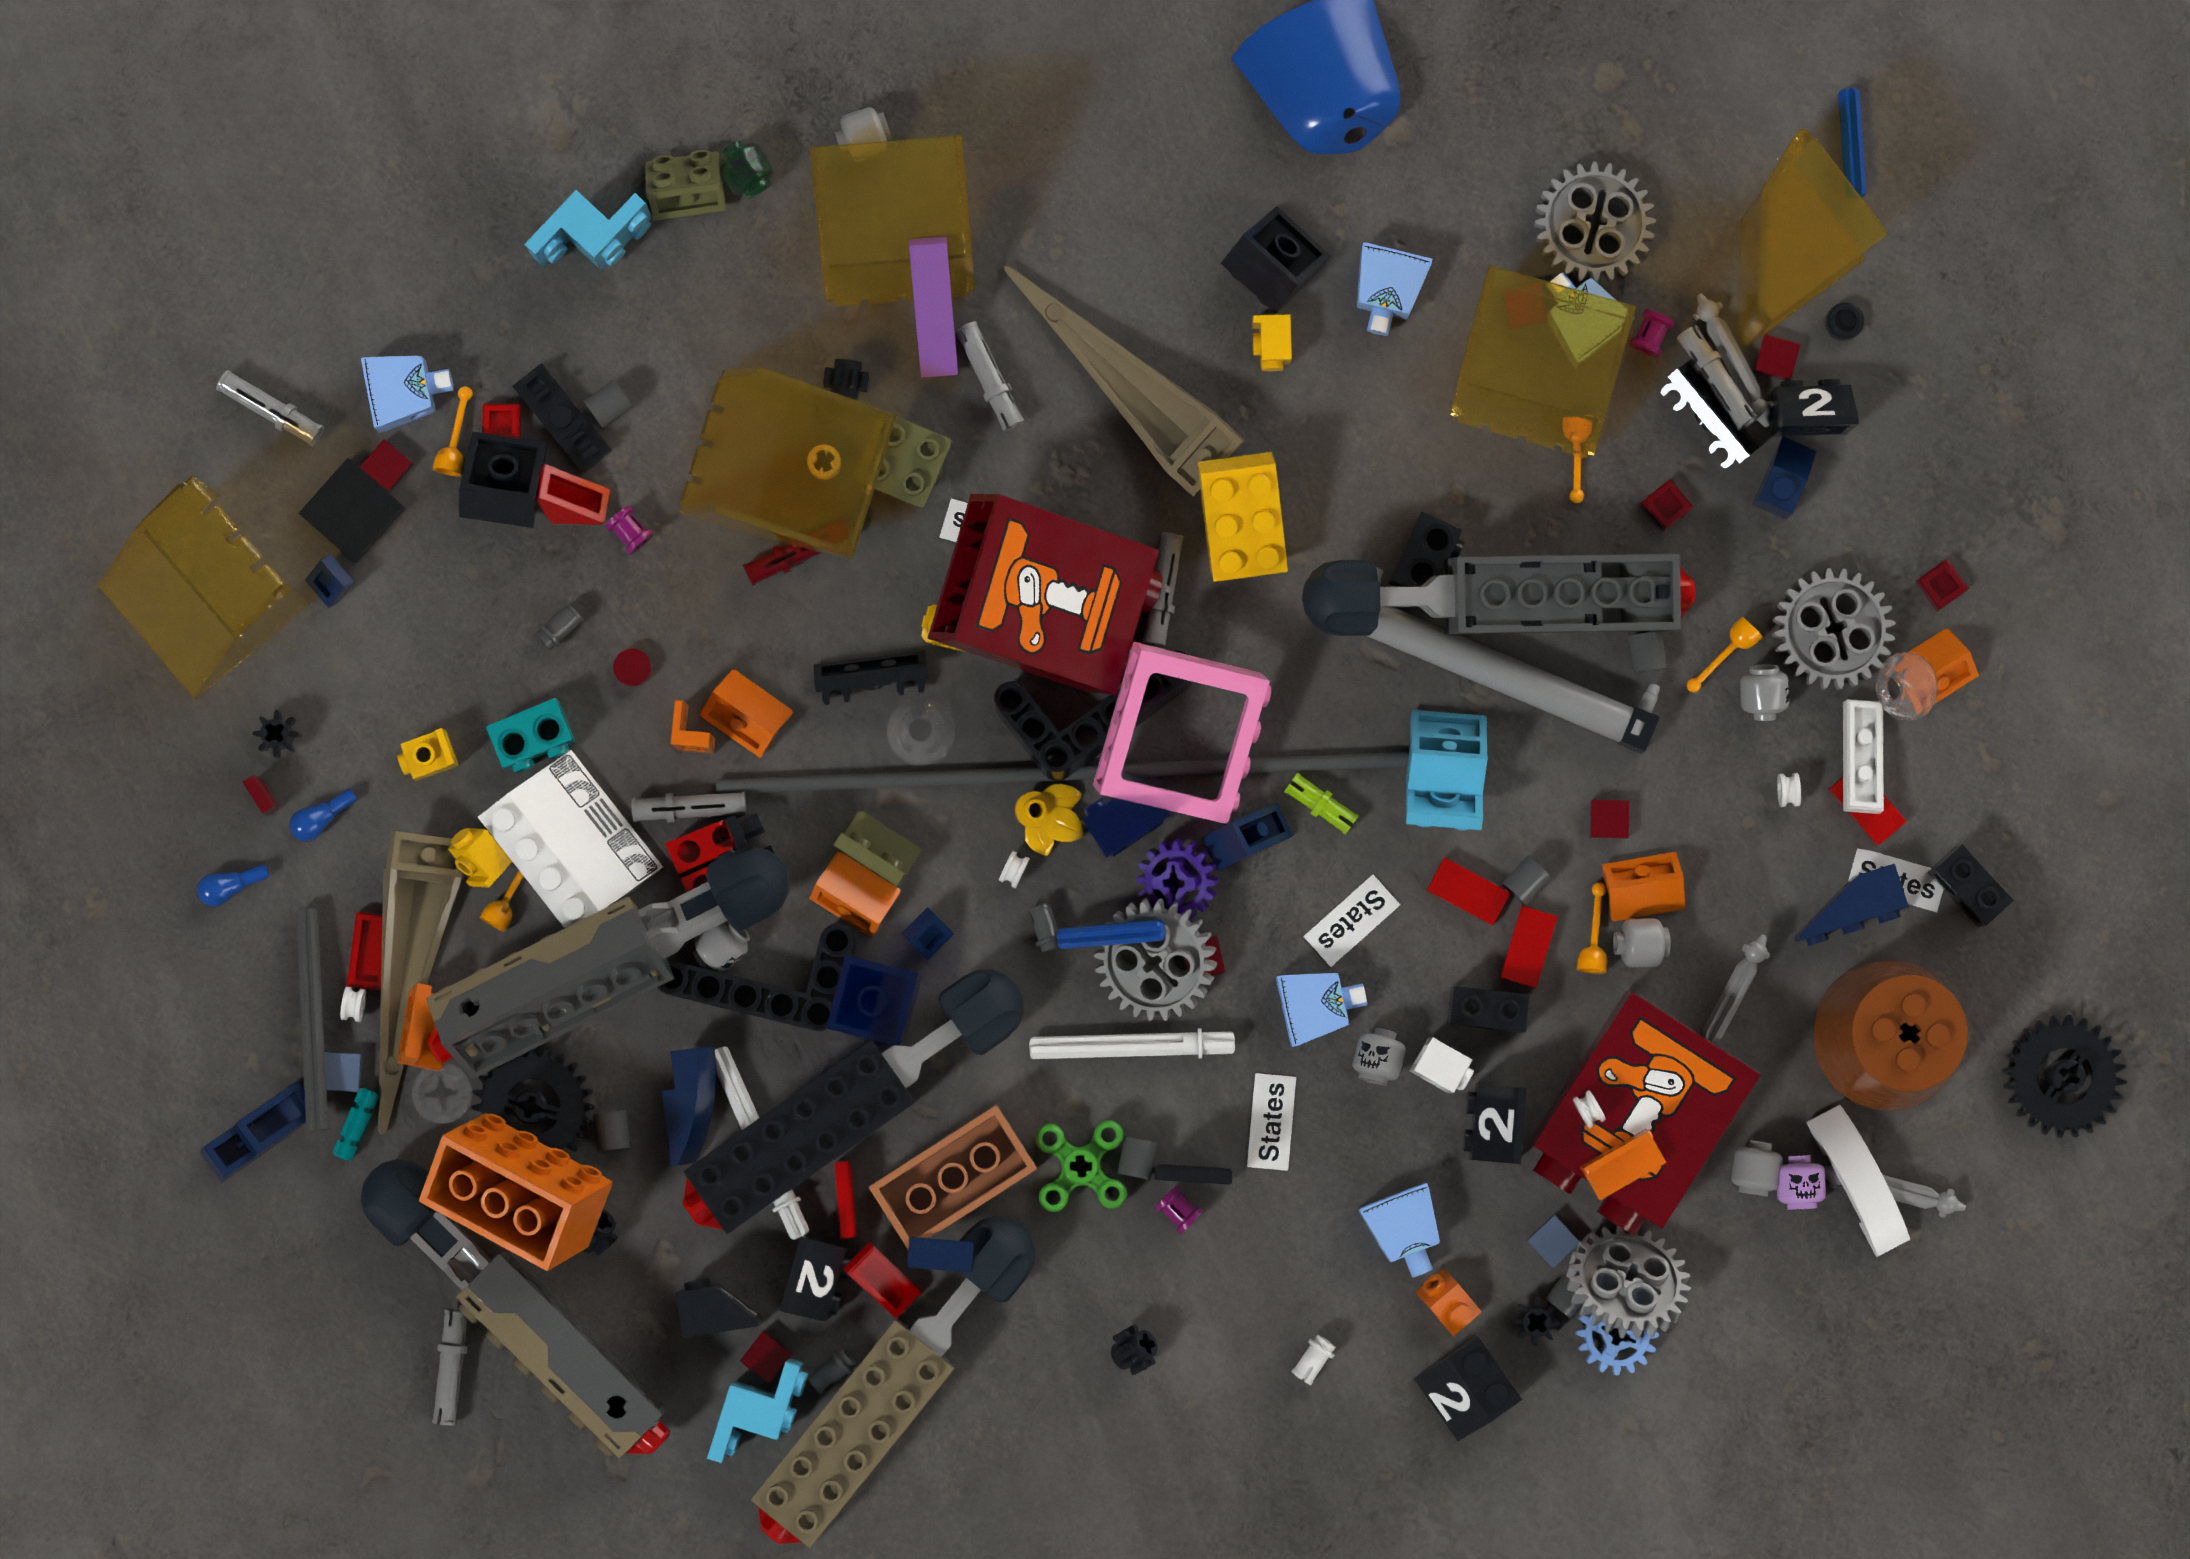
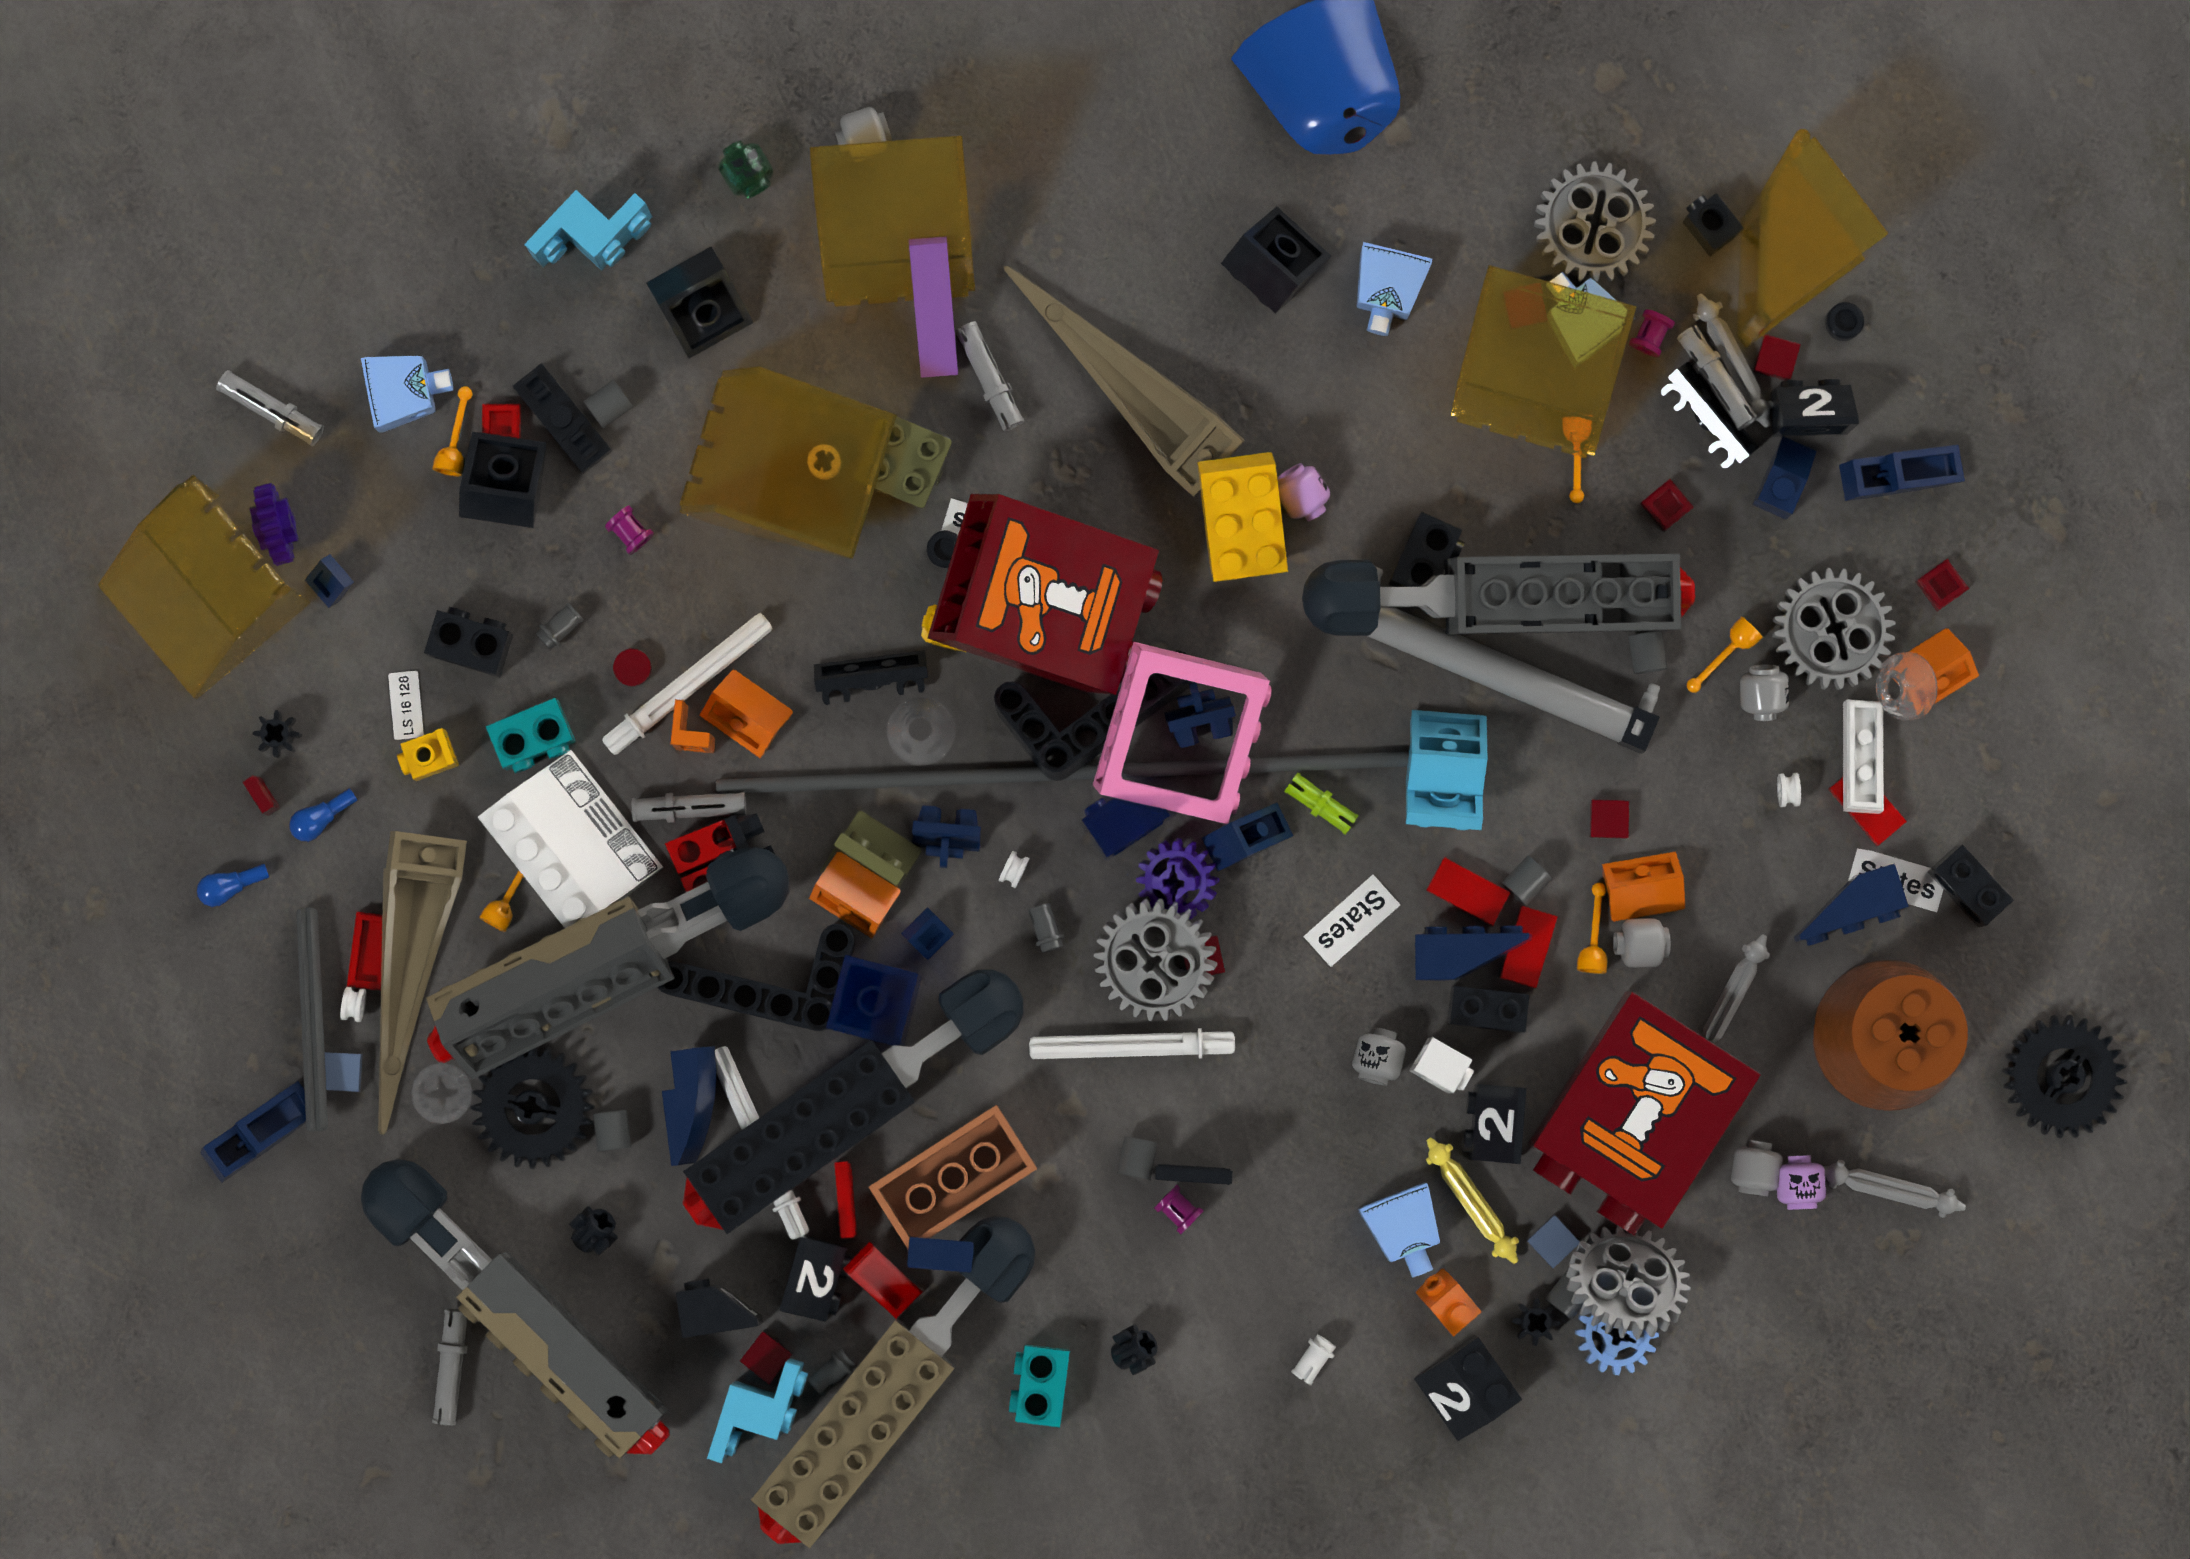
black tile [298,458,405,563] -> none
teal axle [333,1088,379,1161] -> none
dark red tile [360,439,414,493] -> none
orange panel [396,983,443,1071] -> none
orange brick [419,1113,613,1271] -> none
yellow brick [448,828,512,888] -> none
red slope [535,464,611,525] -> none
olive bracket [645,150,727,221] -> none
light grey head [693,921,750,972] -> none
dark red pin [743,517,854,586] -> none
black gear [823,359,869,401] -> none
yellow plate [1015,784,1084,856] -> none
bright green gear [1035,1120,1127,1213] -> none
blue axle [1057,920,1166,949] -> none
light grey pin [1142,532,1184,647] -> none
white sticker [1247,1073,1296,1171] -> none
yellow brick [1252,314,1292,372] -> none
light blue torso [1276,973,1367,1047] -> none
white bush [1573,1090,1606,1129] -> none
orange panel [1580,1129,1667,1200] -> none
white slope [1806,1105,1910,1257] -> none
blue axle [1838,88,1866,199] -> none
none -> dark purple gear [249,483,299,566]
none -> white sticker [388,671,424,740]
none -> black brick [424,607,513,678]
none -> white axle [602,613,773,755]
none -> black slope [646,247,754,359]
none -> dark blue hips [912,805,981,868]
none -> black tile [927,530,958,568]
none -> teal brick [1009,1344,1070,1428]
none -> dark blue hips [1164,682,1236,748]
none -> lavender head [1277,463,1330,521]
none -> dark blue slope [1415,926,1532,981]
none -> light yellow wheel [1426,1137,1519,1264]
none -> black brick [1683,193,1744,257]
none -> dark blue slope [1839,445,1965,501]

